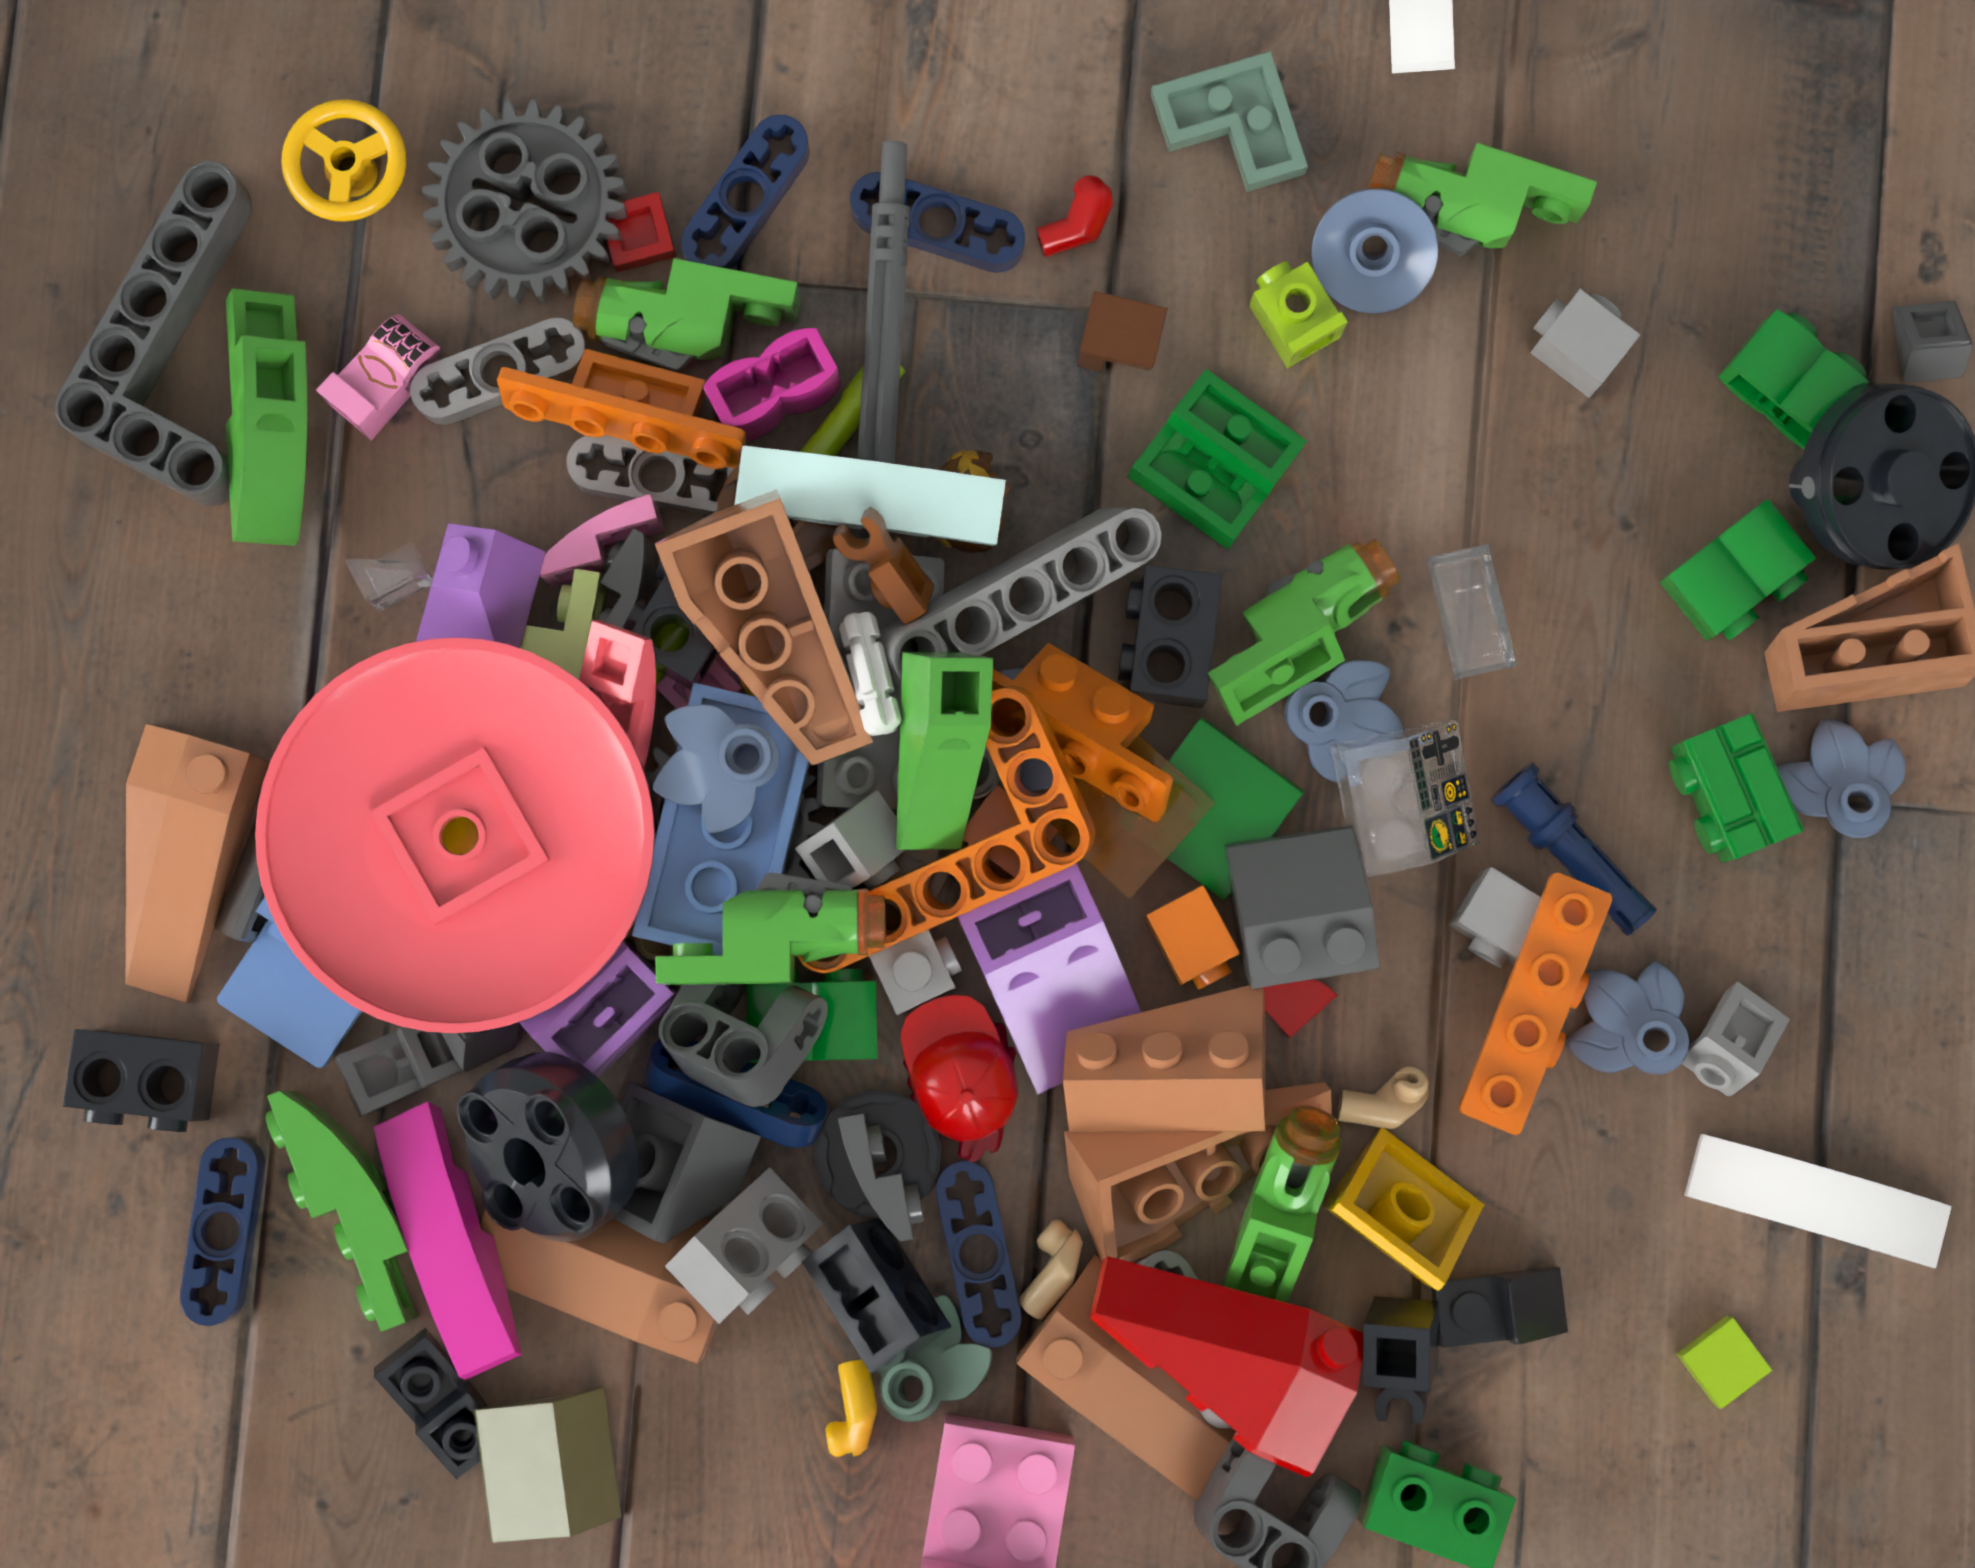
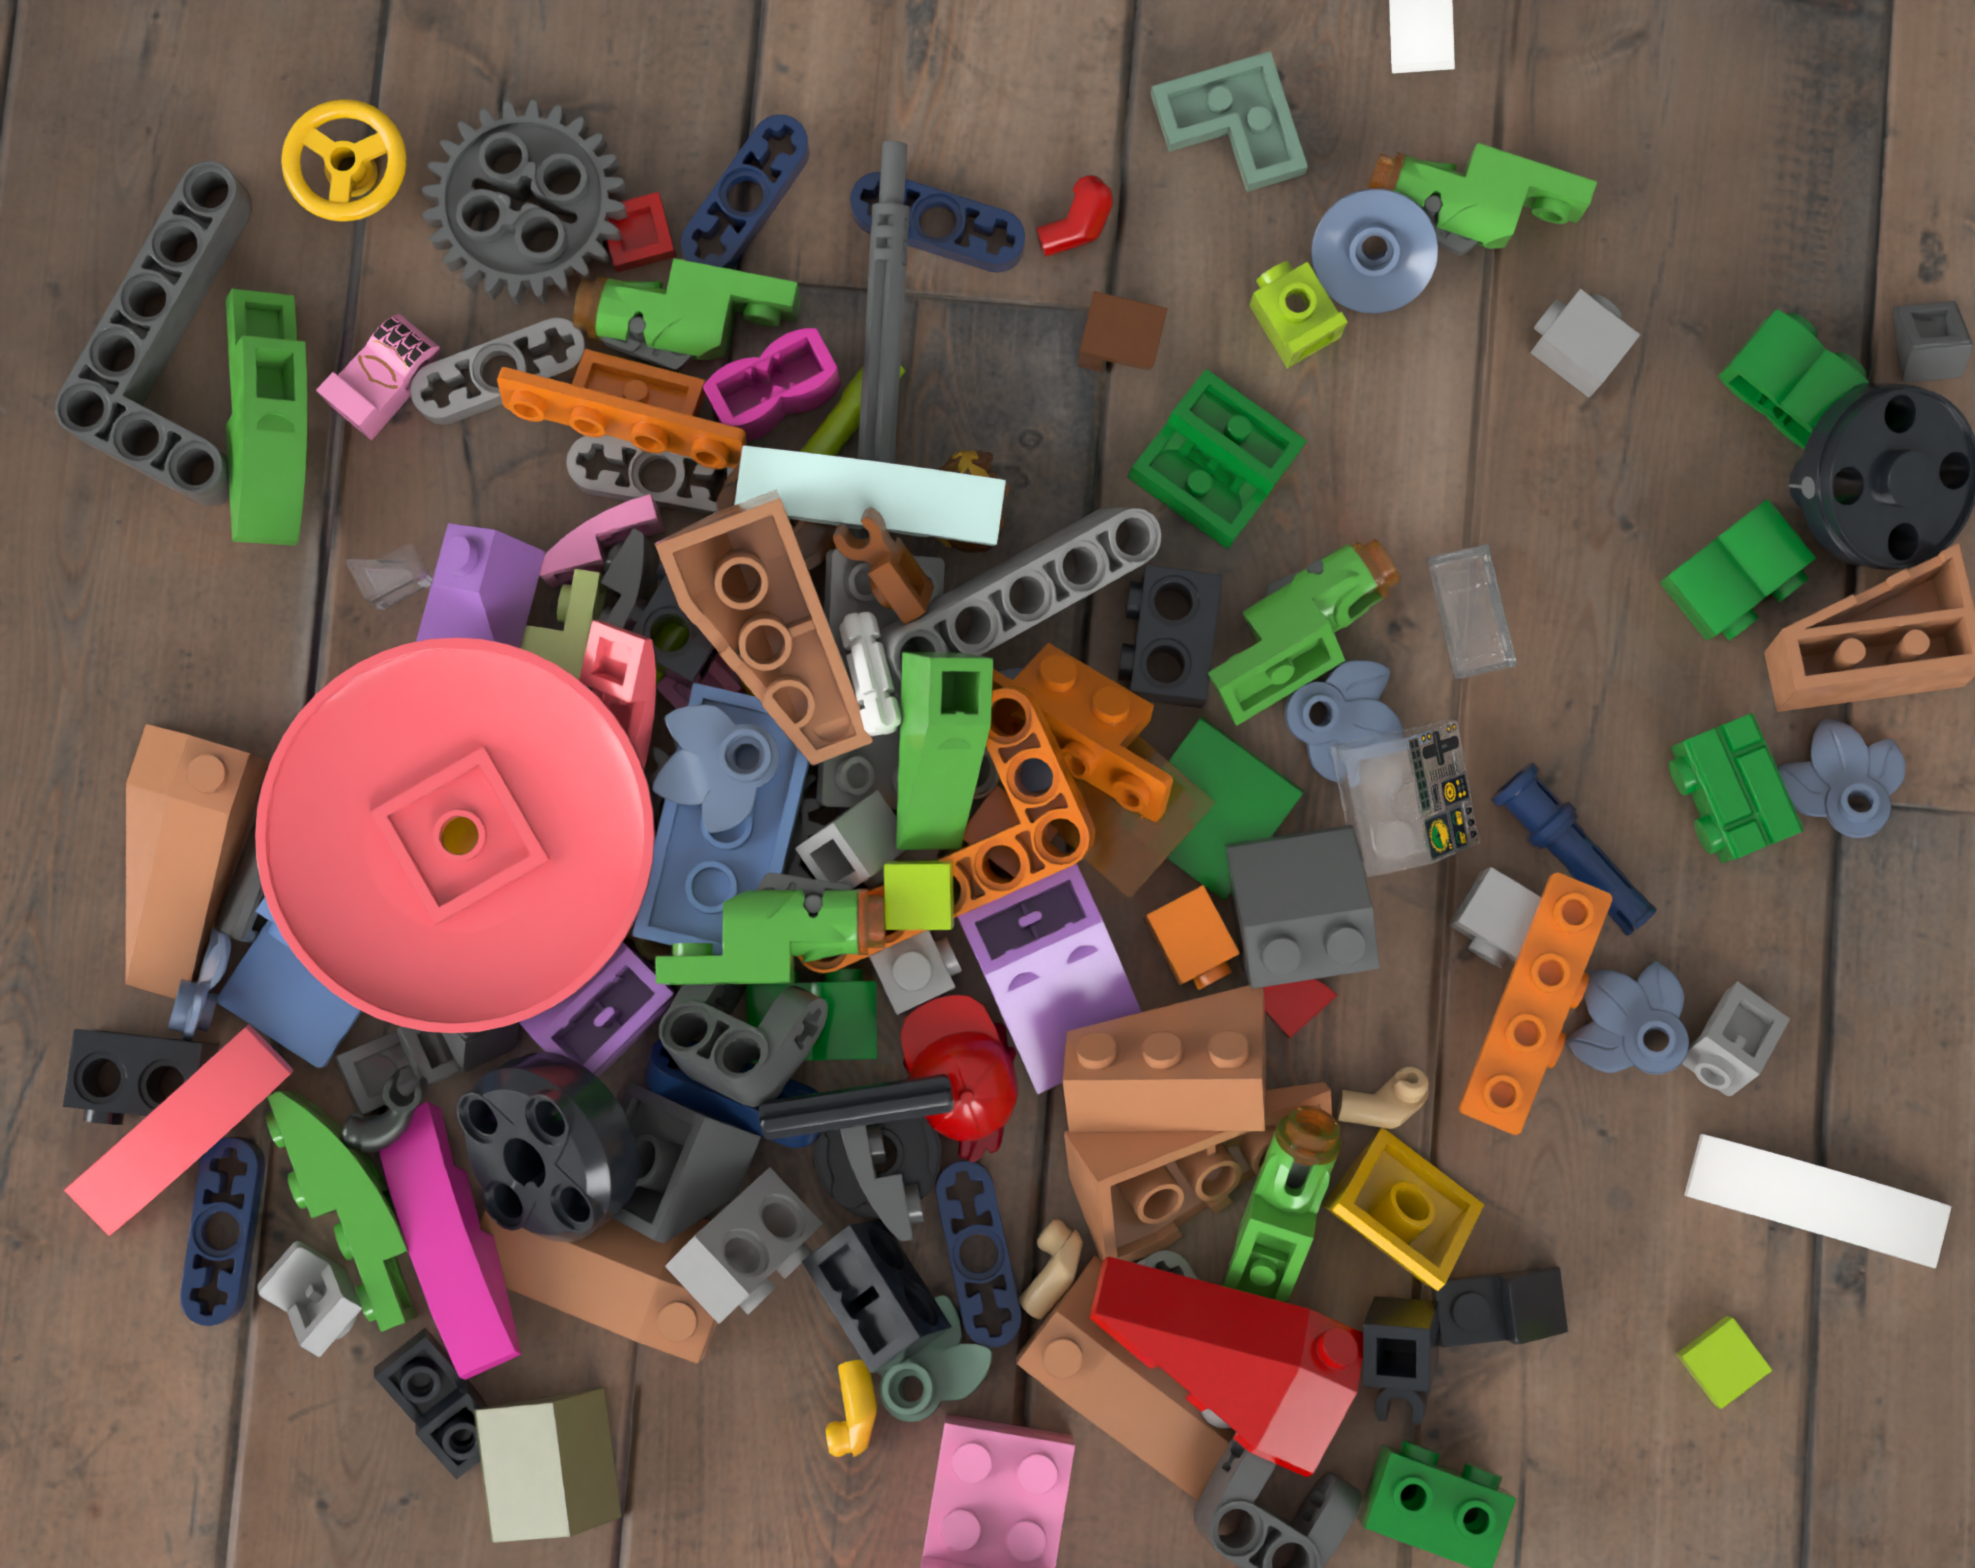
none -> coral slope [64,1024,294,1236]
none -> sand blue plate [168,929,231,1041]
none -> light grey bracket [257,1241,362,1357]
none -> pearl dark grey arm [340,1070,428,1153]
none -> black axle [759,1074,954,1140]
none -> lime tile [884,861,954,930]

